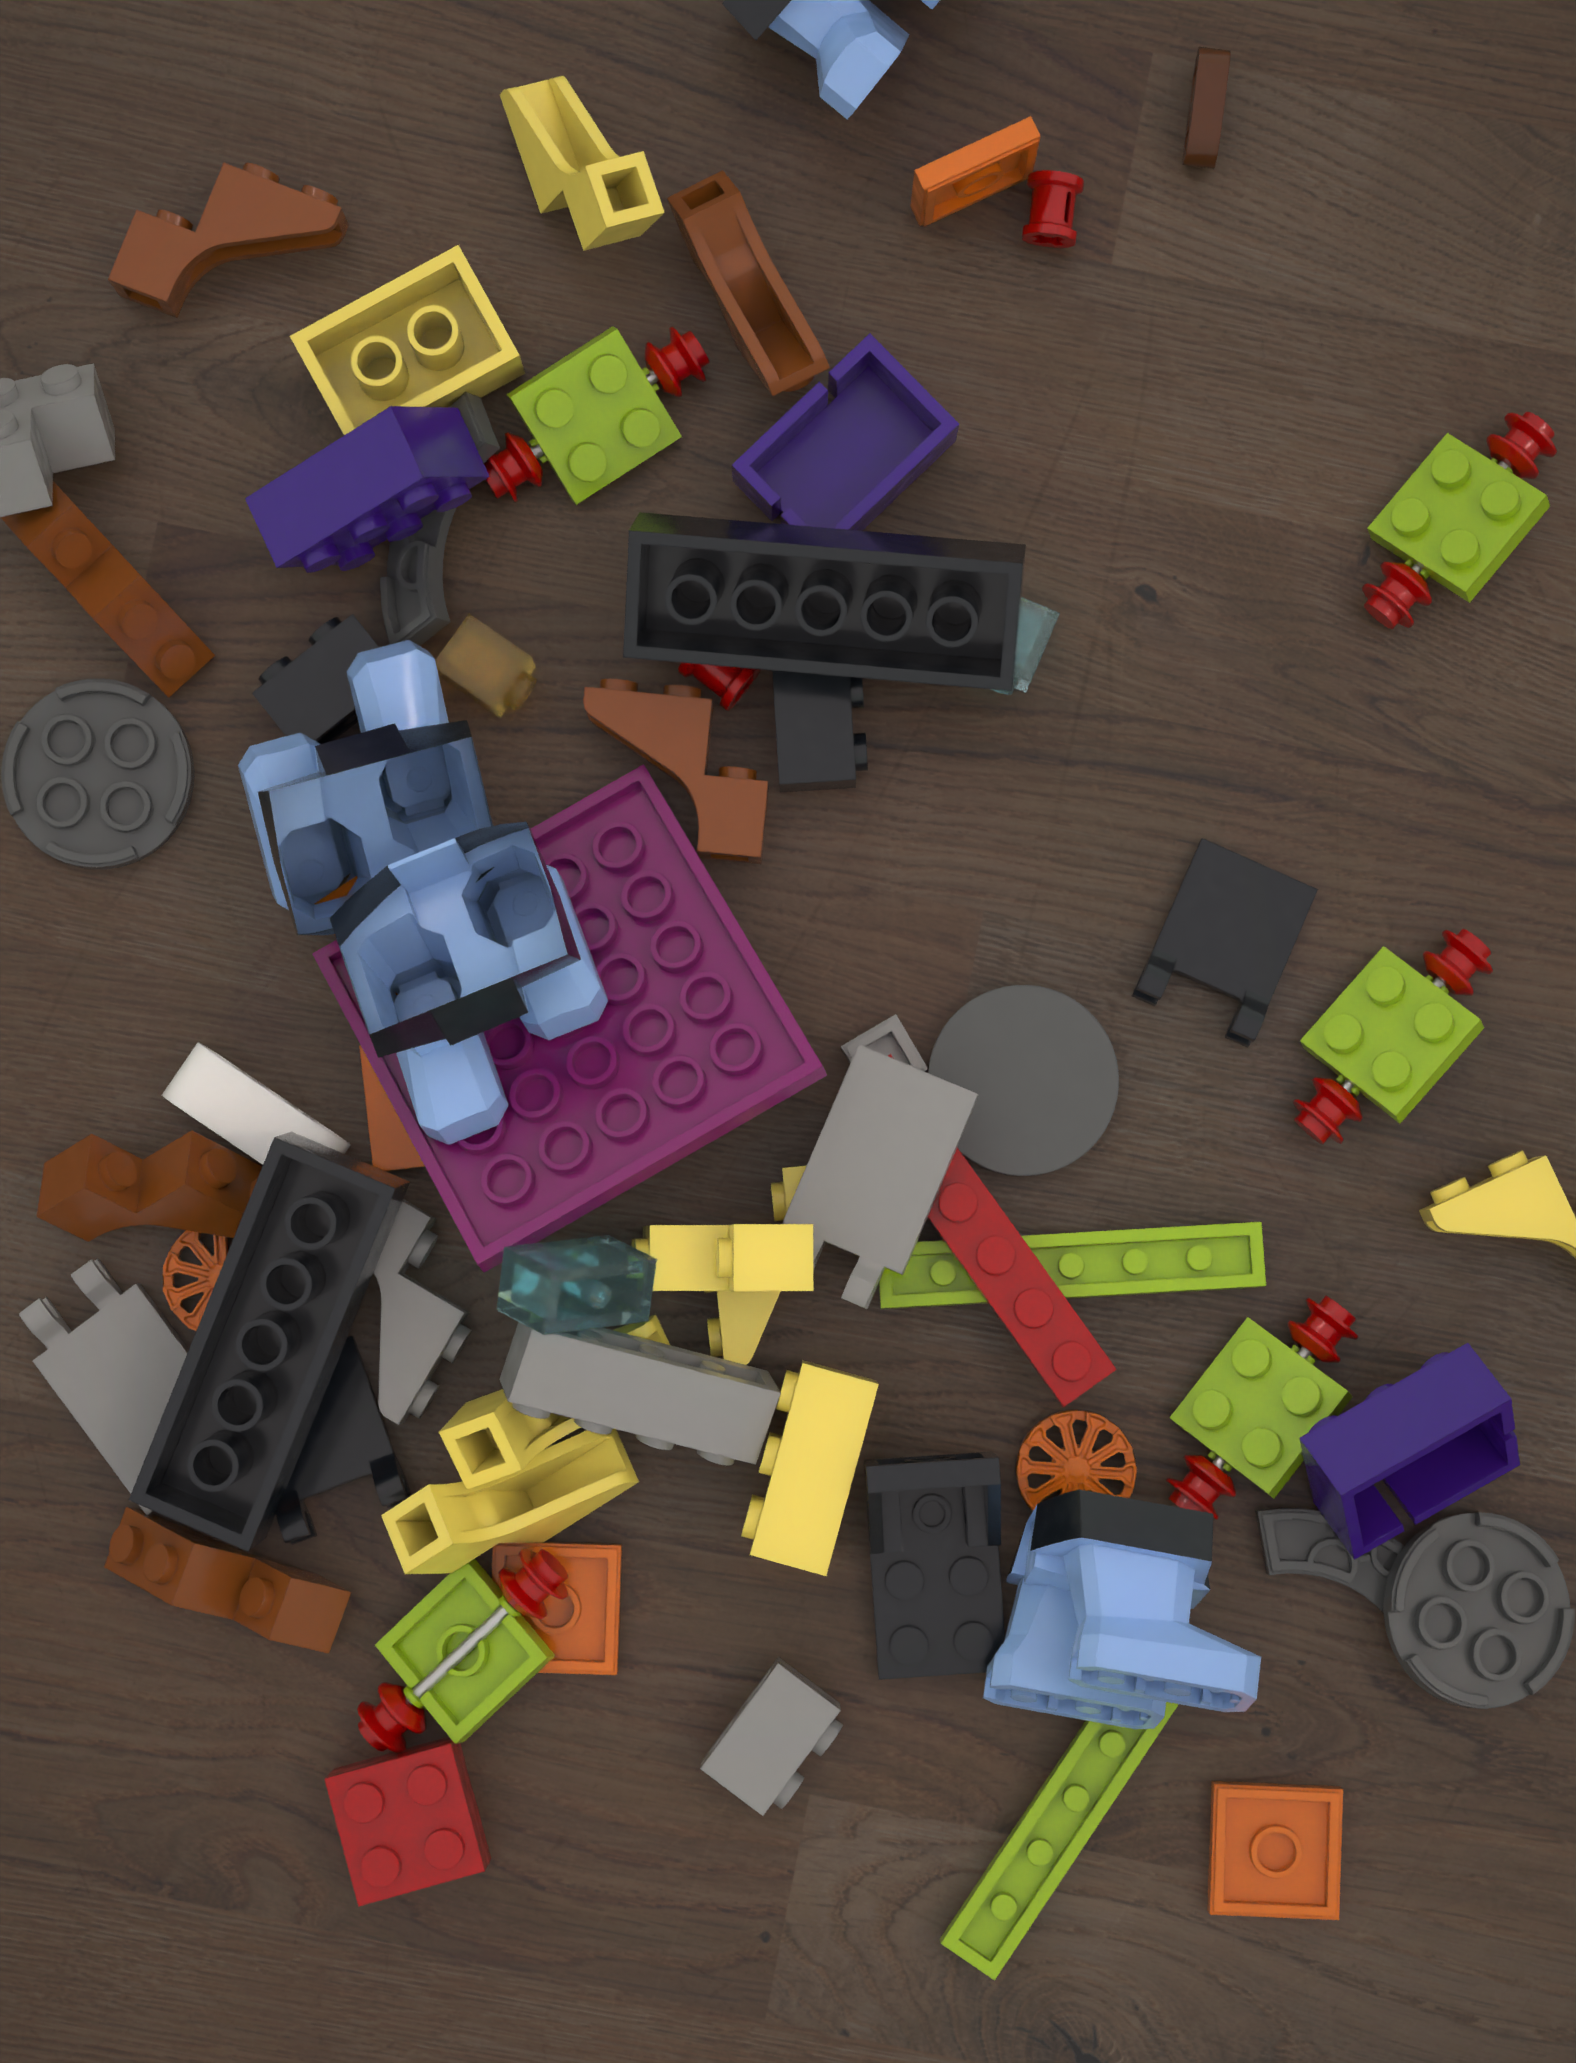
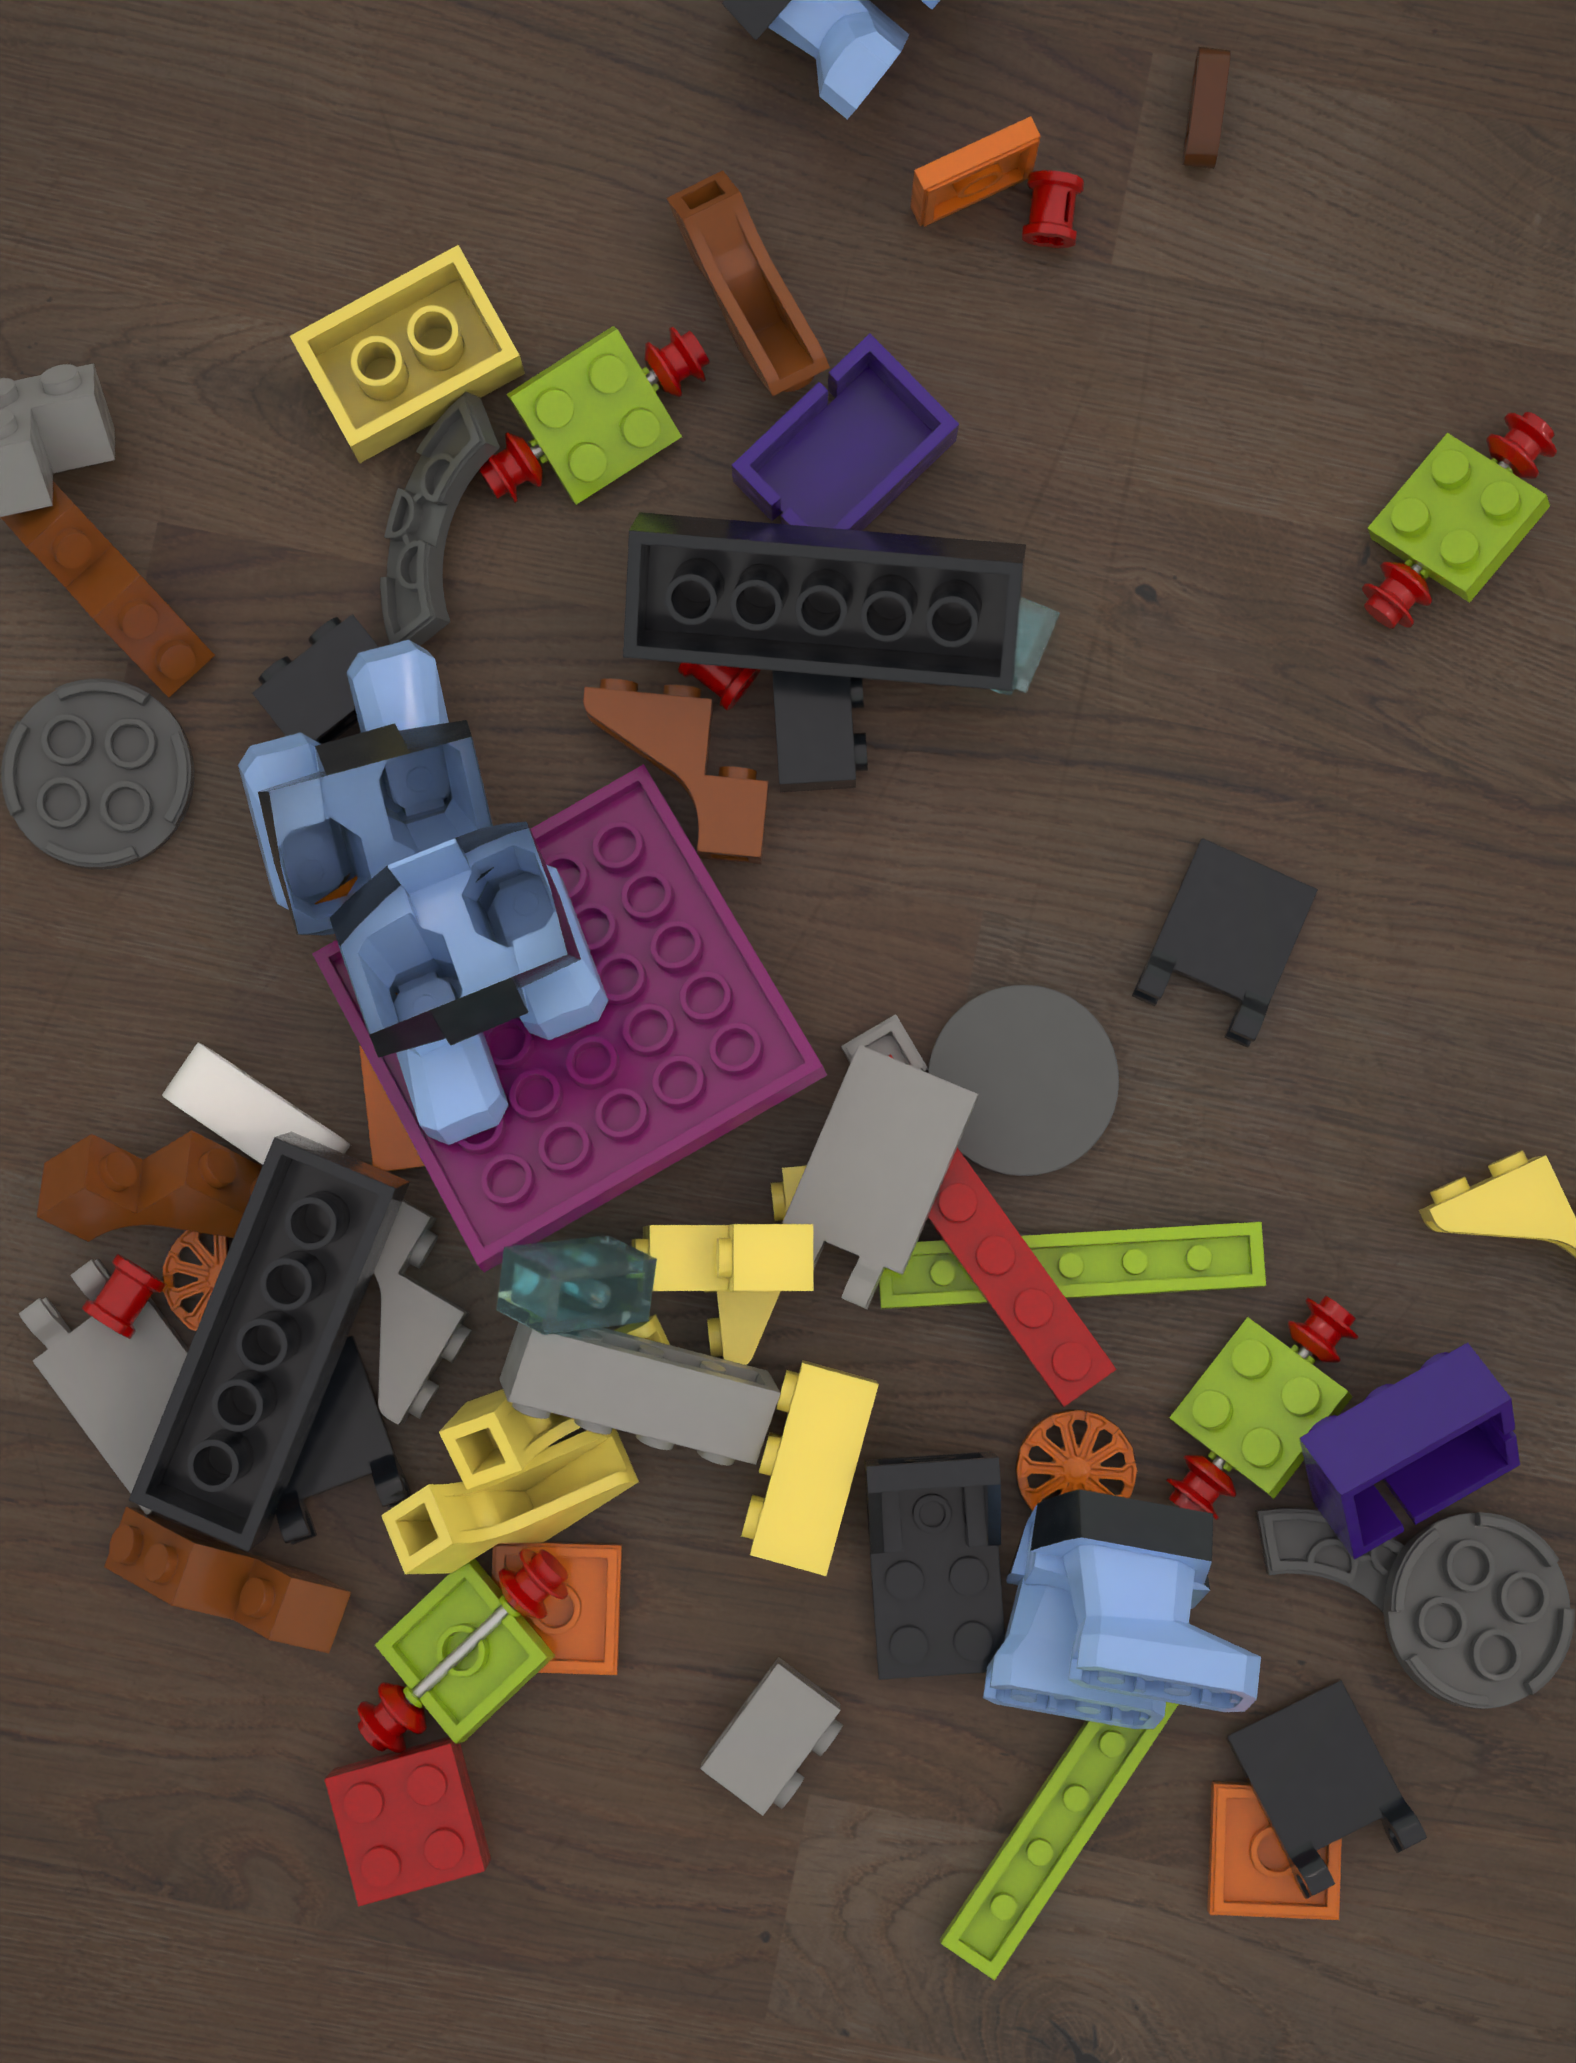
dark orange arch [108,162,349,318] -> none
dark purple piece [245,406,490,573] -> none
clear yellow brick [435,614,537,718] -> none
light yellow arch [500,76,665,251] -> none
lime plate [1293,929,1493,1145] -> none
none -> red bush [82,1254,167,1339]
none -> black flag [1226,1680,1427,1899]

